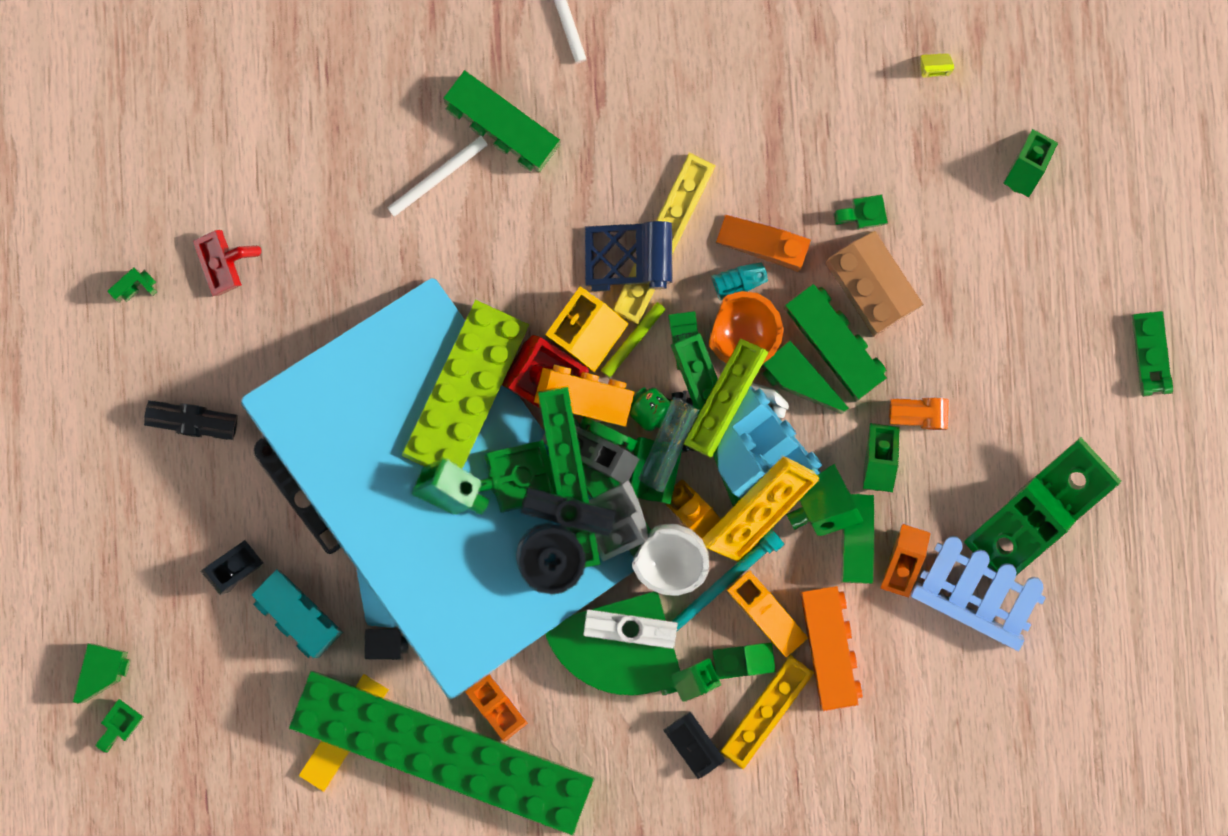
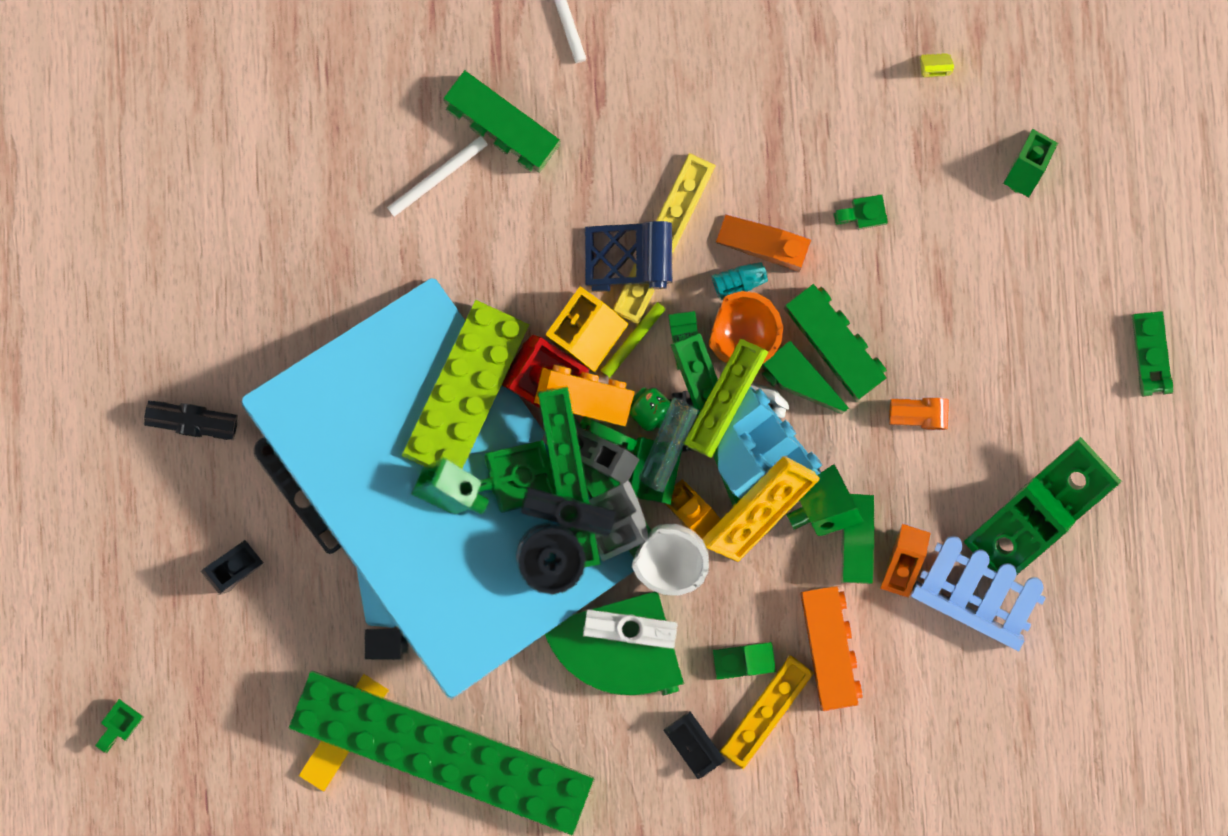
green slope [73,643,130,704] -> none
green bracket [107,267,157,303] -> none
red plate [193,230,262,296] -> none
teal wedge [252,569,344,658] -> none
orange slope [465,674,528,742] -> none
teal piece [670,529,785,631] -> none
green slope [671,658,722,702] -> none
light orange slope [726,570,808,658] -> none
medium nougat slope [825,231,924,337] -> none
green slope [863,423,900,493] -> none

